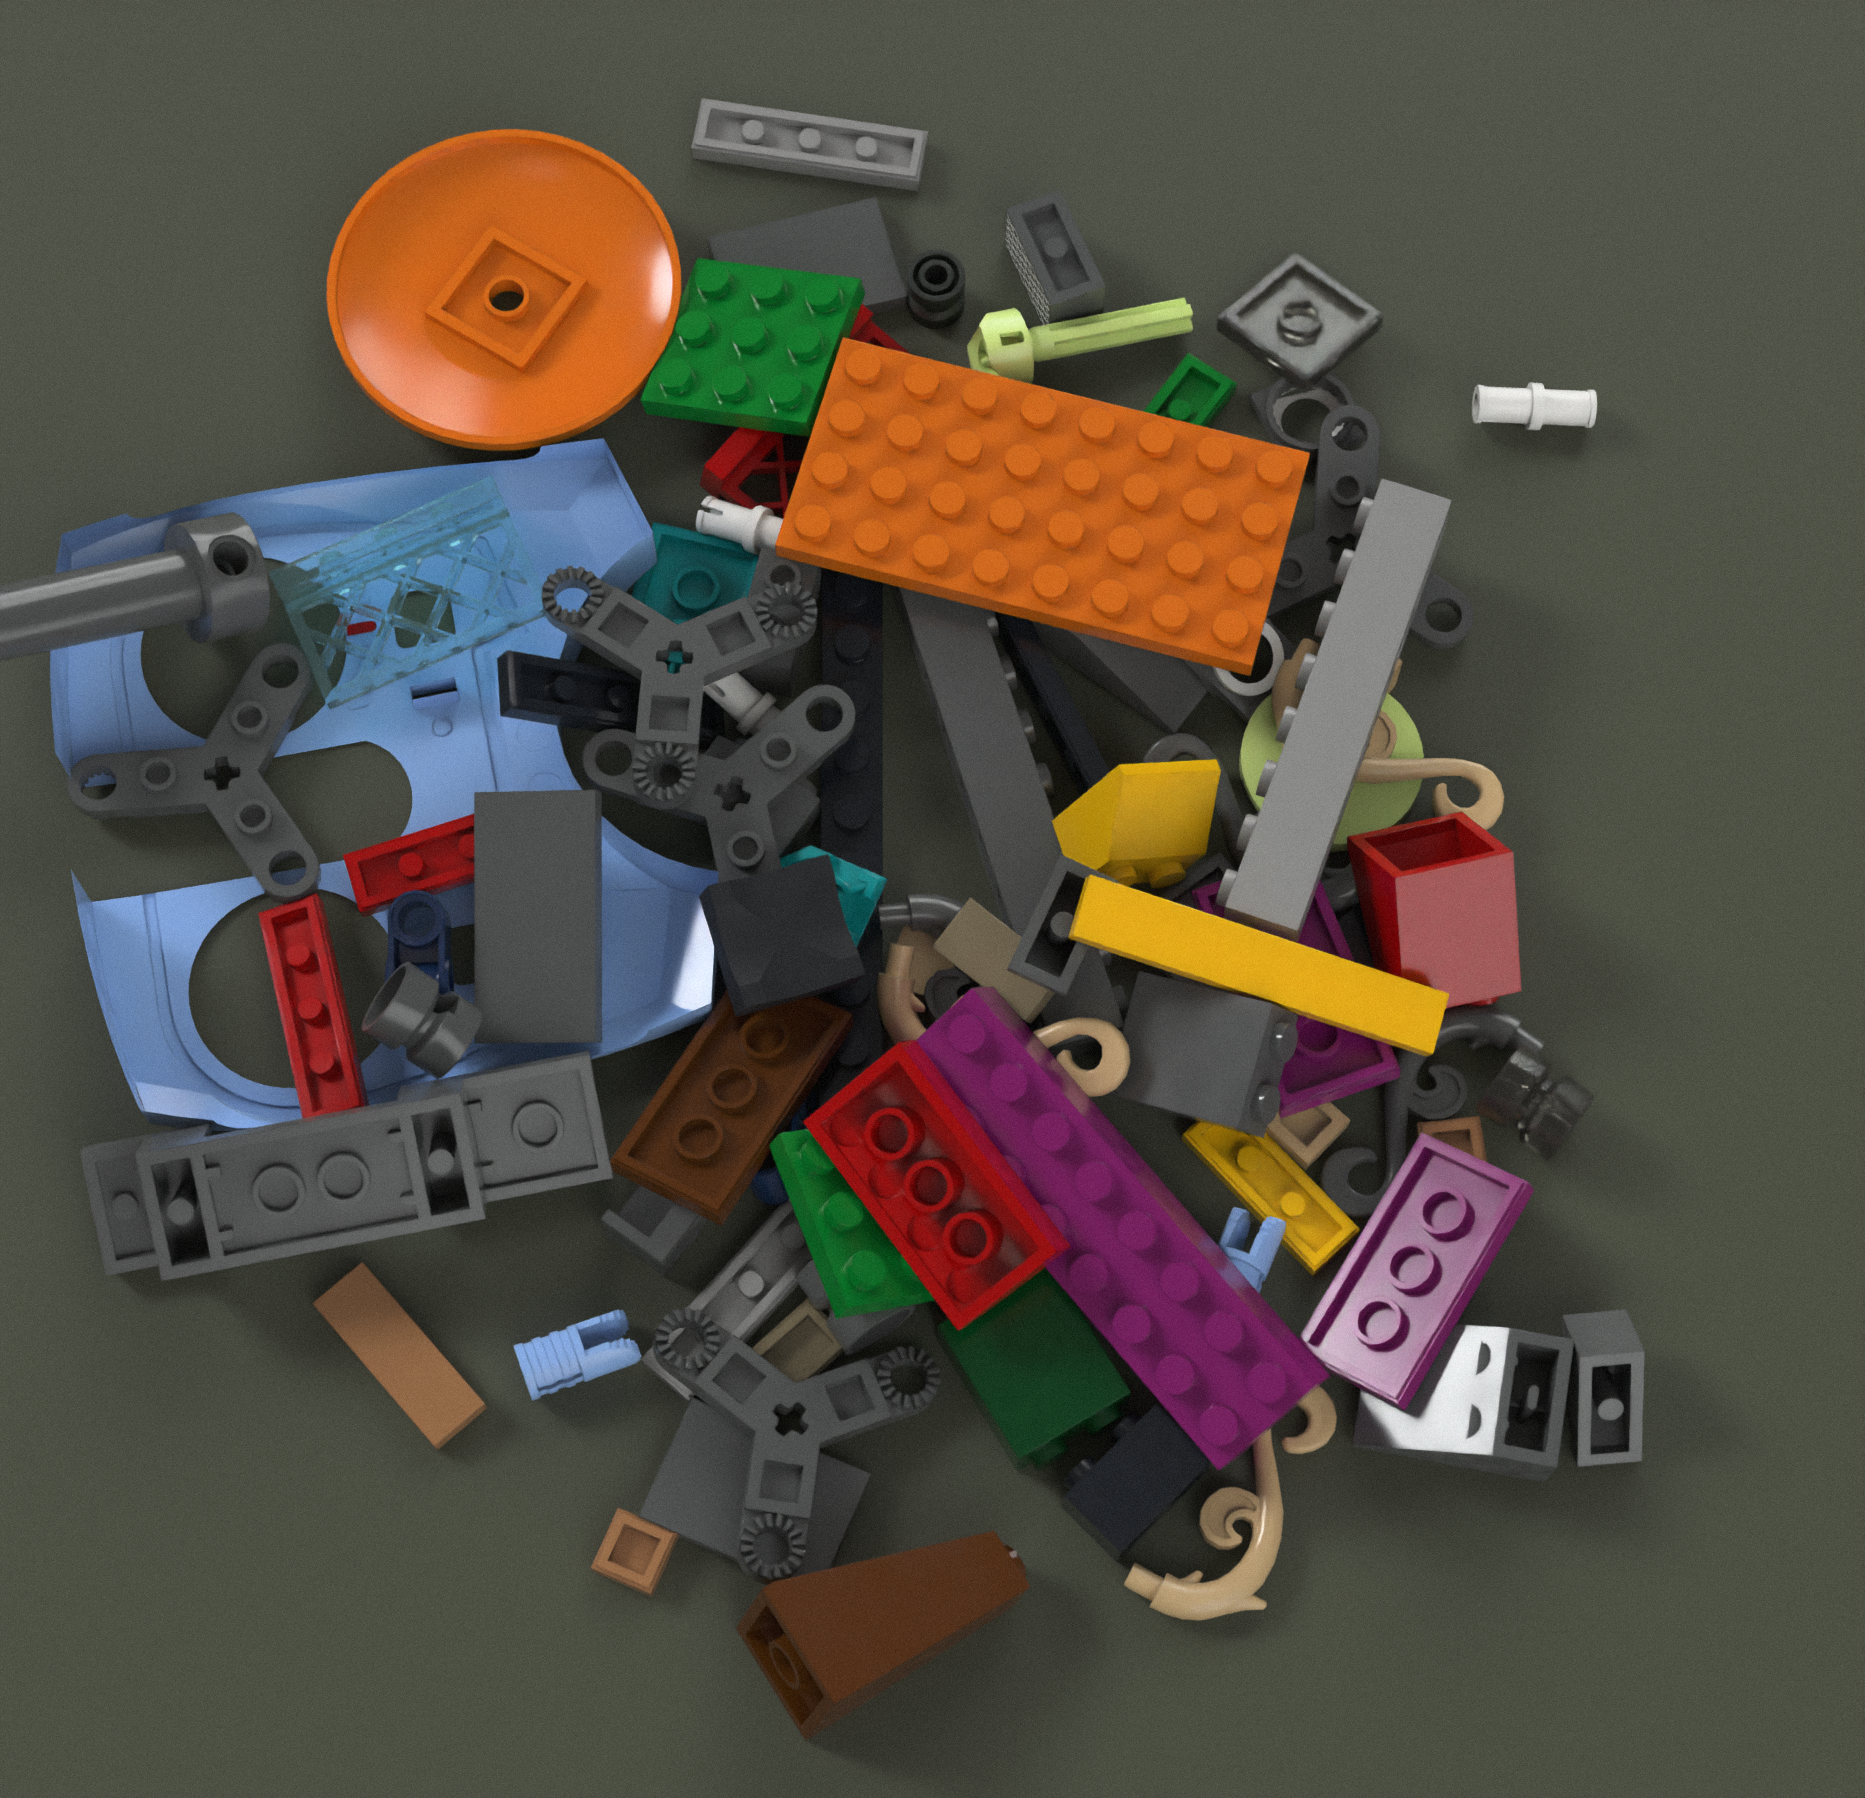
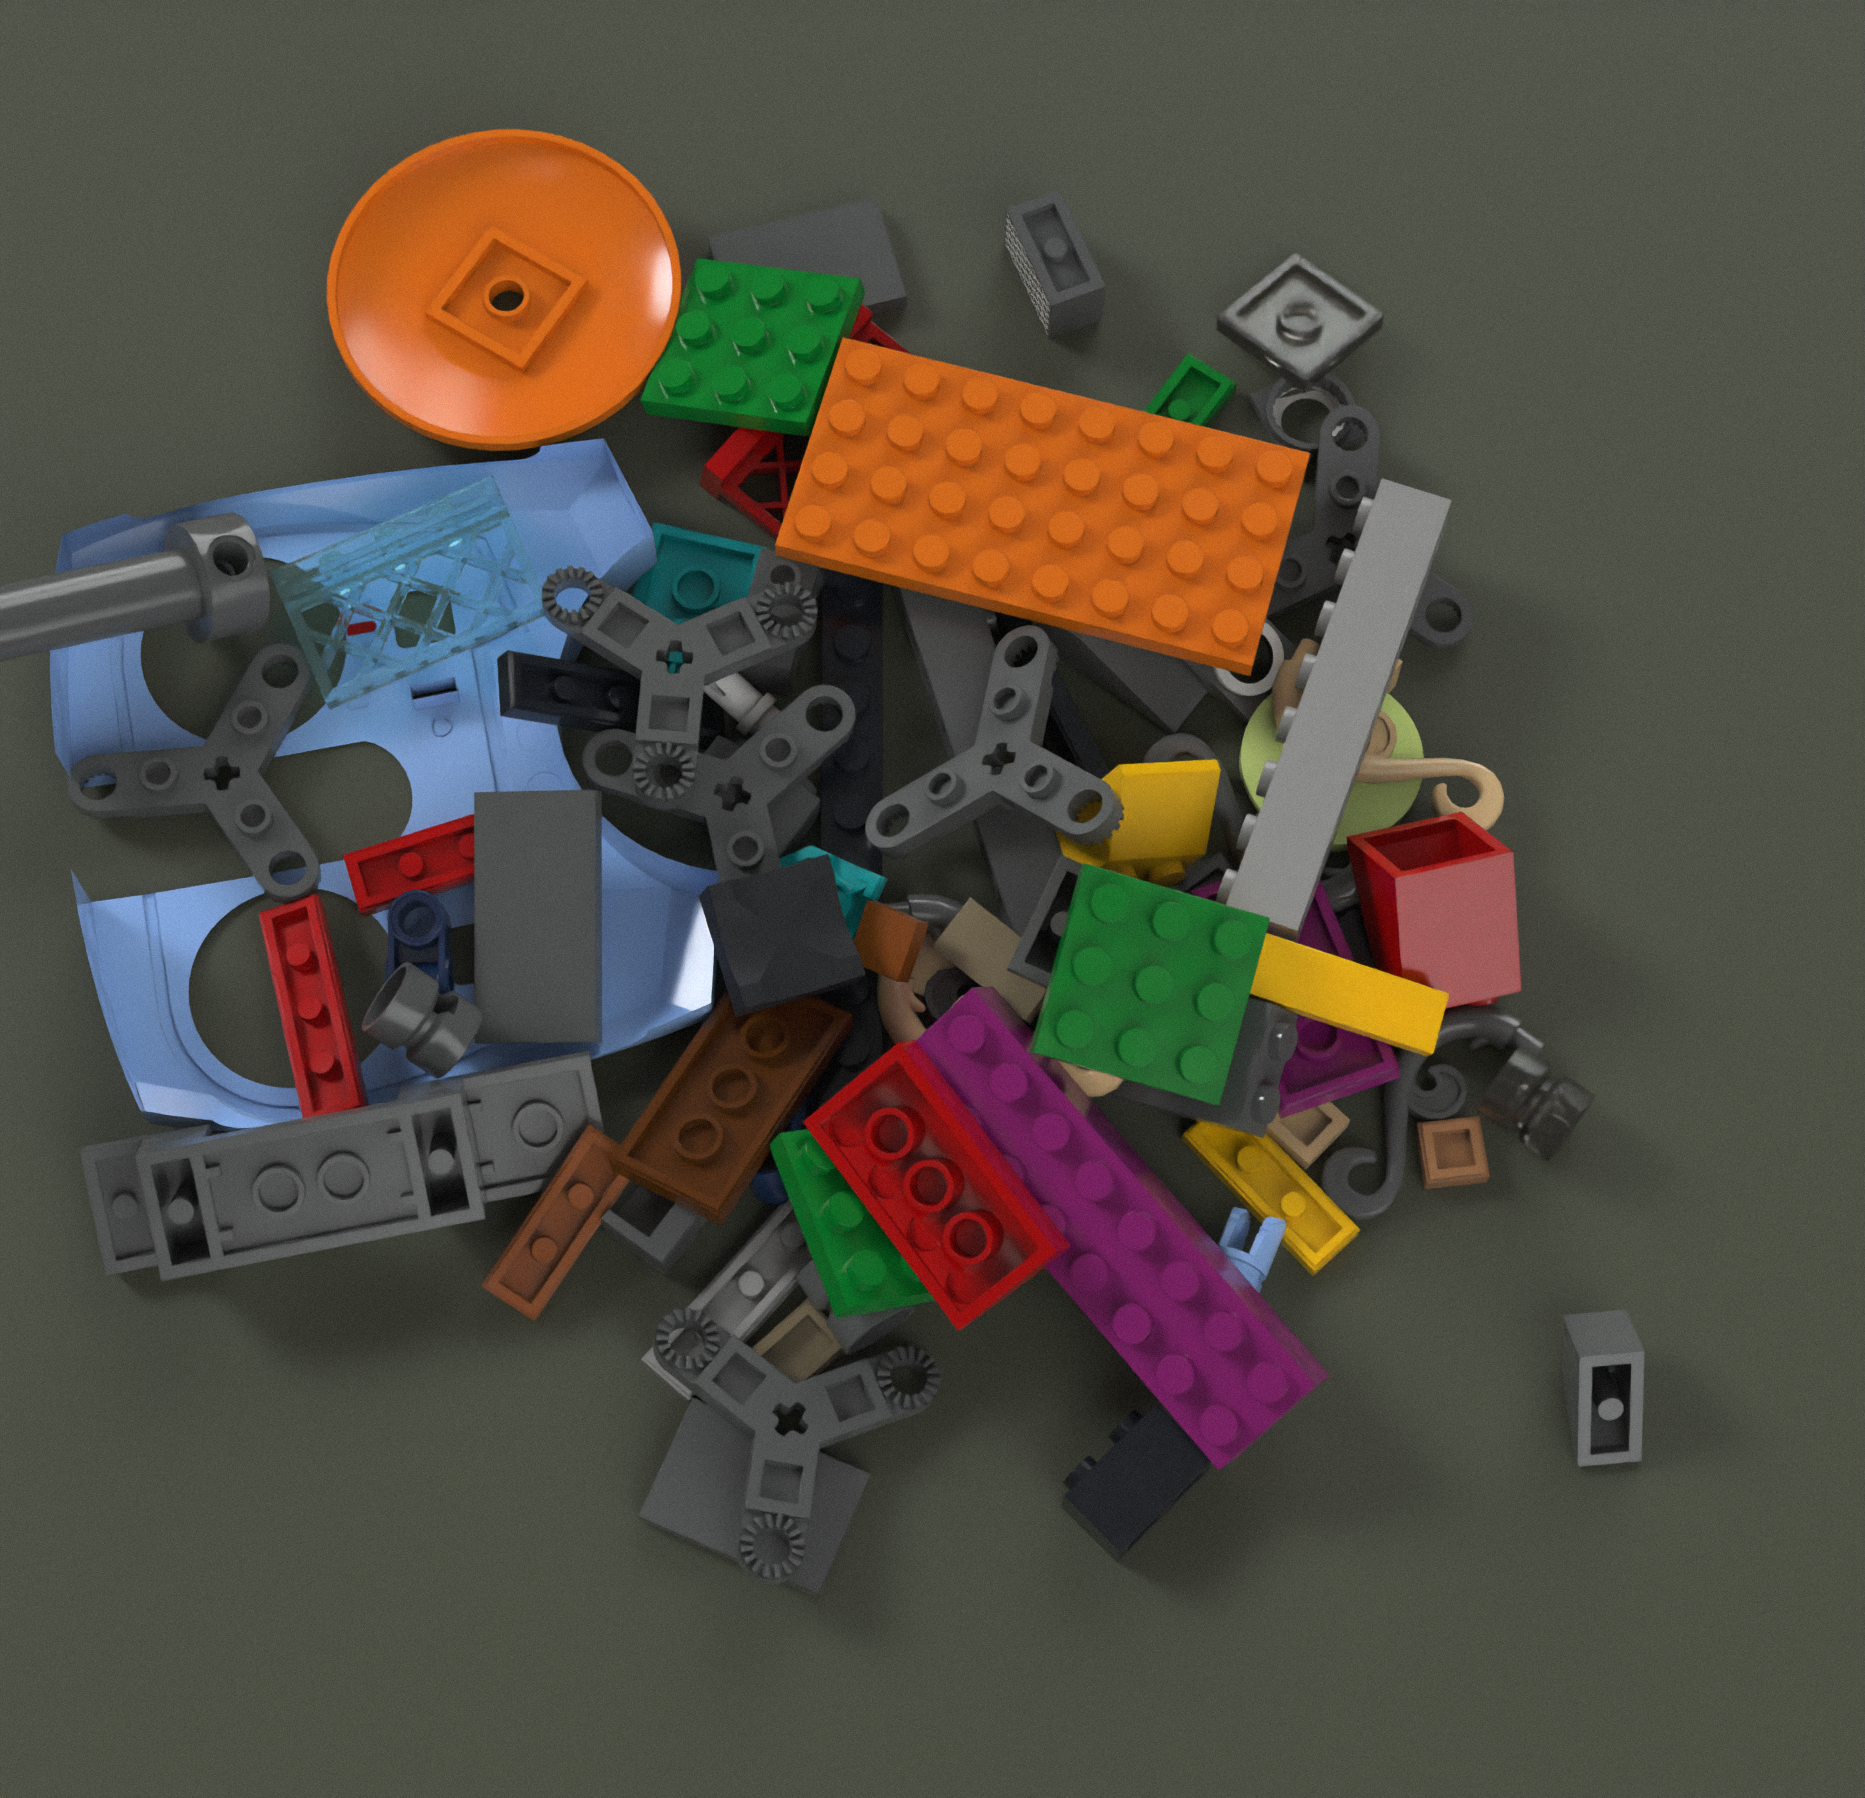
medium nougat tile [312,1262,487,1450] -> none
light blue hinge [513,1309,641,1401] -> none
medium nougat tile [591,1508,679,1597] -> none
light grey tile [691,98,928,192] -> none
white pin [696,496,783,555] -> none
reddish brown slope [736,1531,1031,1741] -> none
pearl dark grey wheel [907,249,965,329] -> none
dark green brick [937,1268,1131,1471] -> none
yellowish green piece [967,298,1193,384] -> none
tan plant [1123,1386,1337,1621] -> none
tile [1298,1132,1535,1411] -> none
dark grey slope [1352,1324,1574,1482] -> none
white pin [1472,383,1597,430] -> none
none -> dark orange tile [481,1124,630,1321]
none -> dark orange tile [853,900,929,983]
none -> dark grey piece [865,625,1124,859]
none -> green plate [1030,864,1270,1105]

